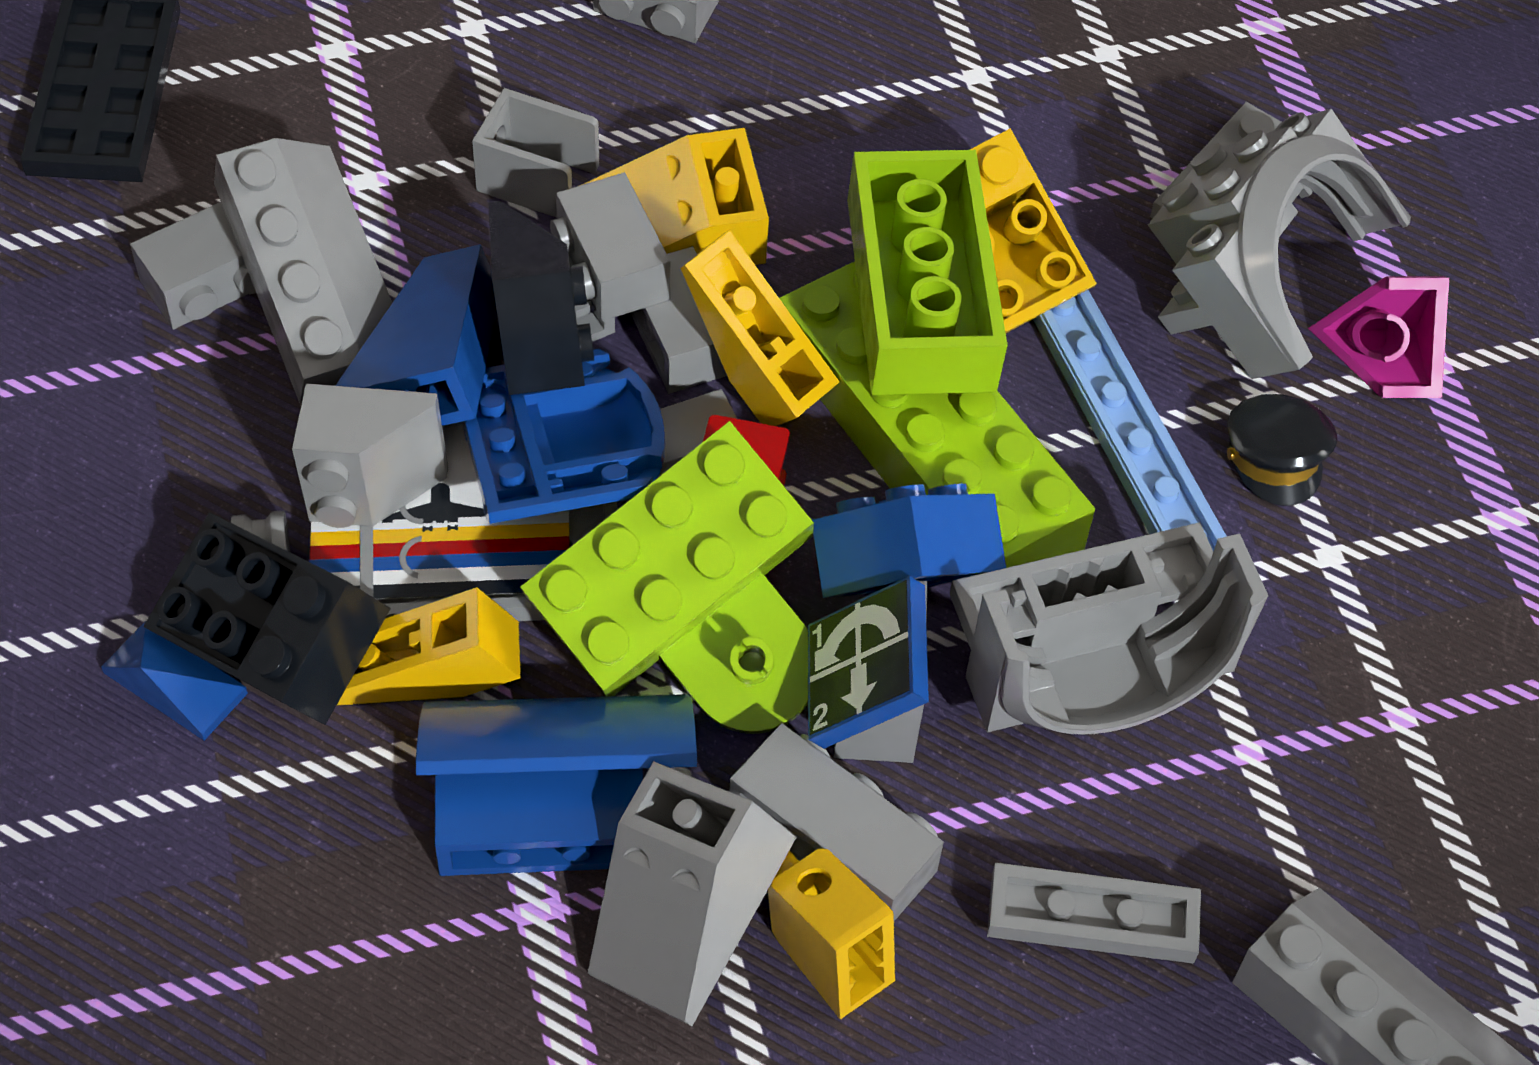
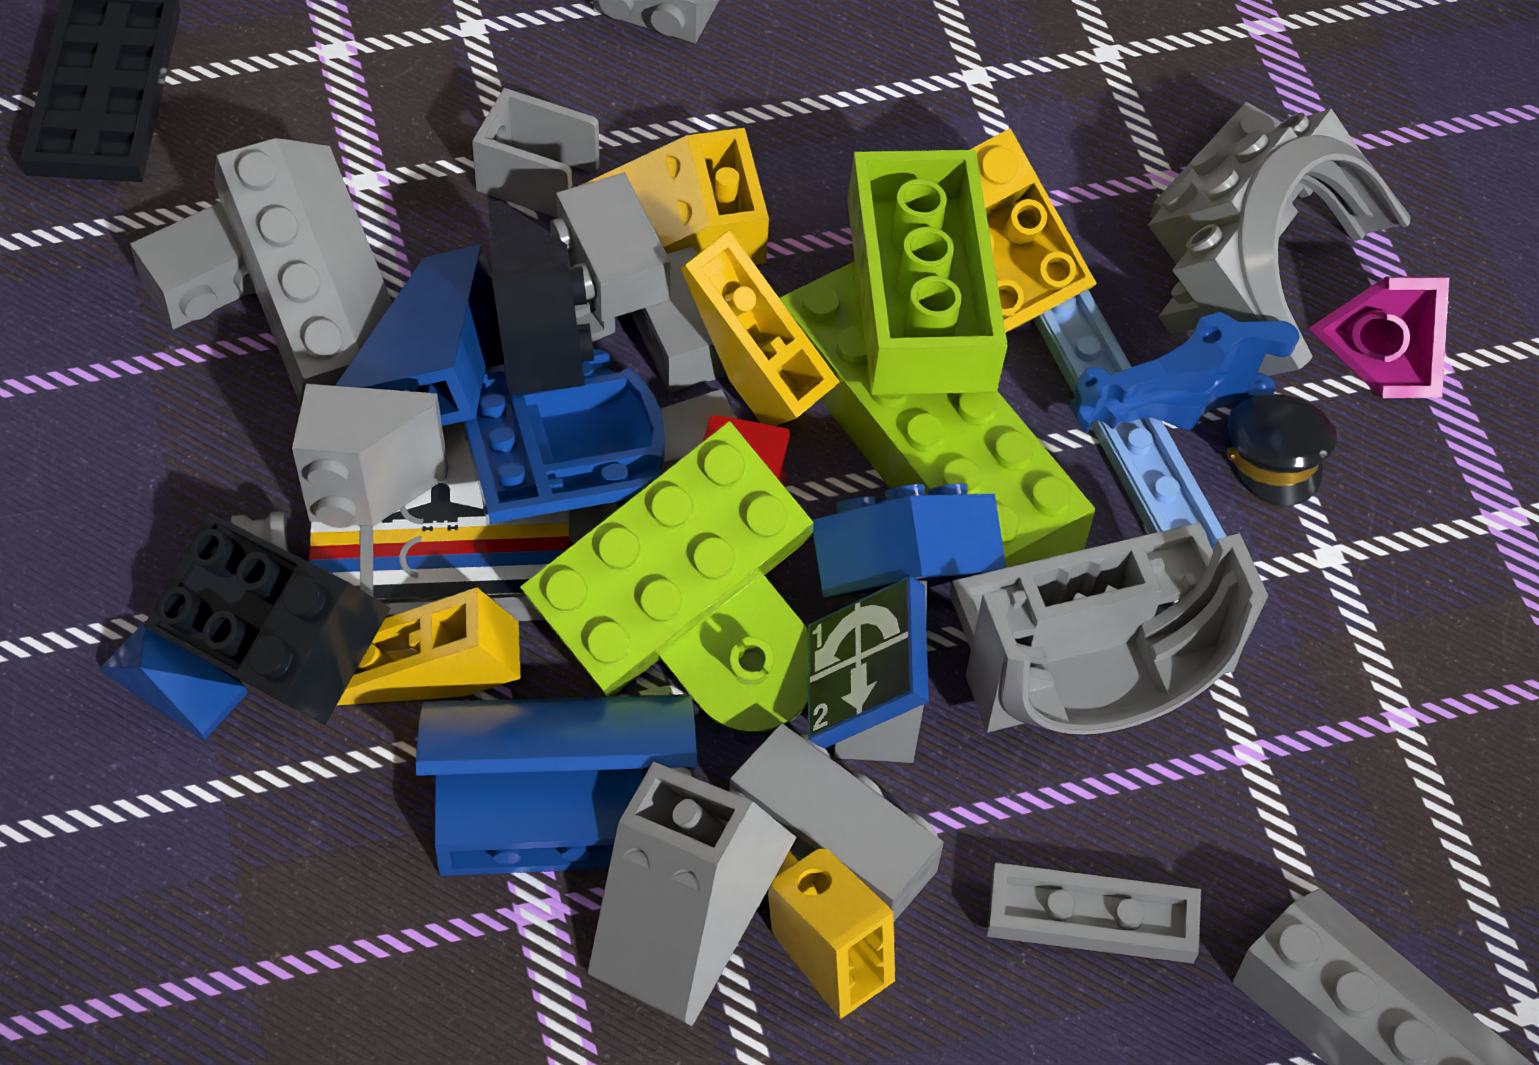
none -> blue animal [1069,312,1300,433]

